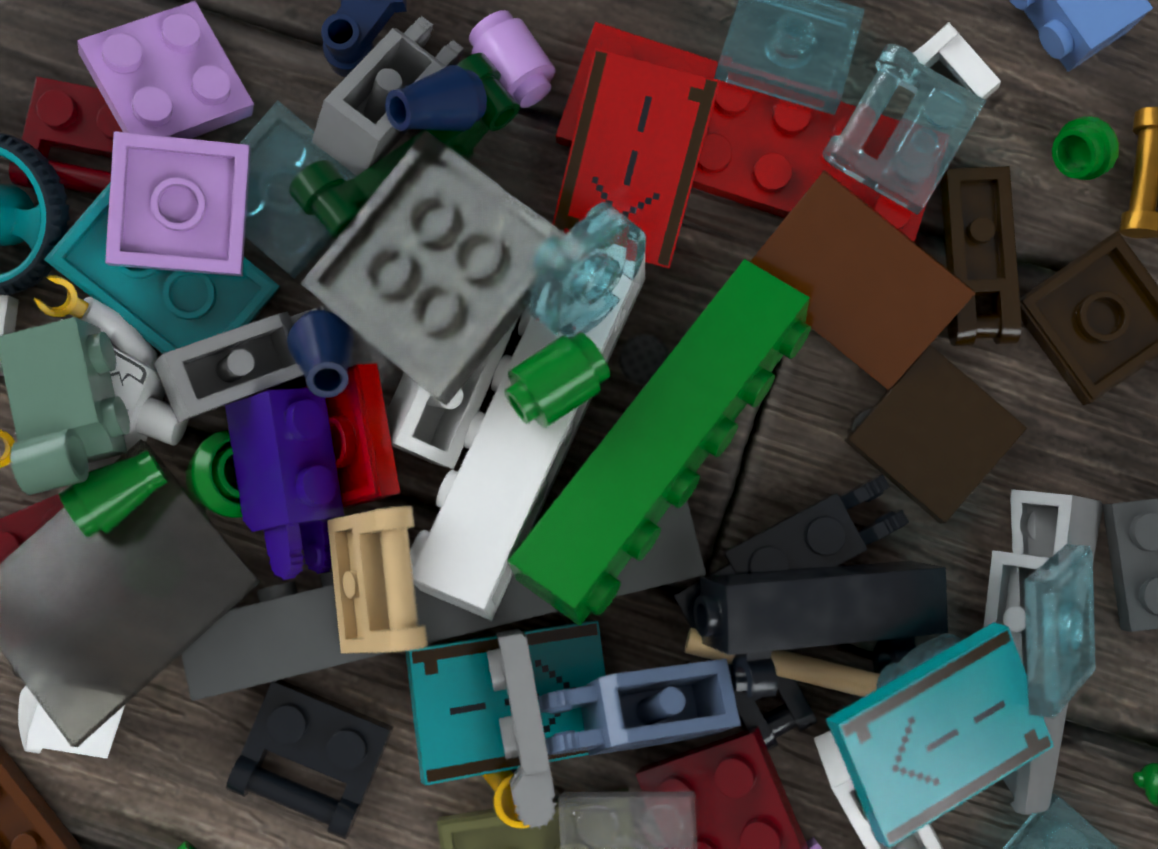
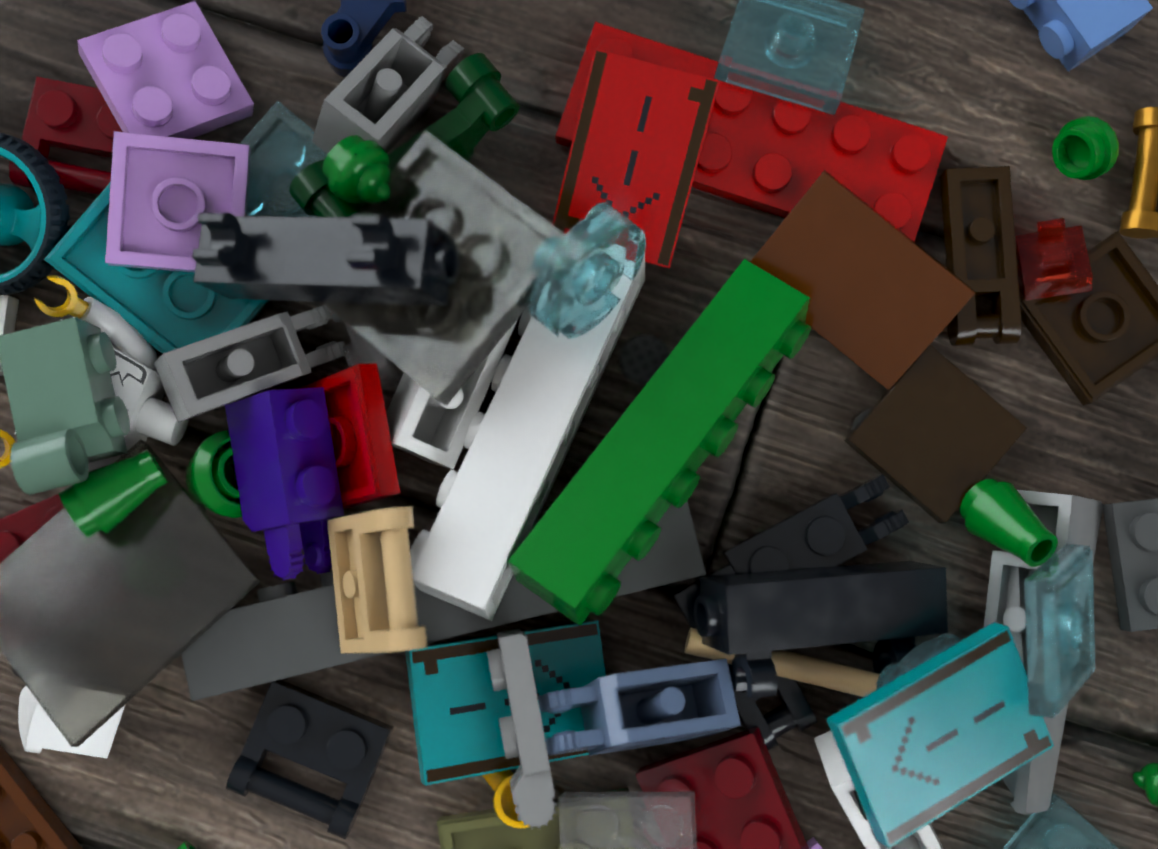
dark blue cone [287,310,354,398] -> none
dark blue cone [385,65,487,131] -> none
lavender brick [469,10,555,108] -> none
green brick [504,332,610,428] -> none
clear light blue plate [822,44,987,215] -> none
white tile [893,22,1001,105] -> none
none -> black brick [192,212,459,306]
none -> green plate [322,135,391,204]
none -> green cone [960,479,1058,567]
none -> clear red tile [1016,218,1093,301]

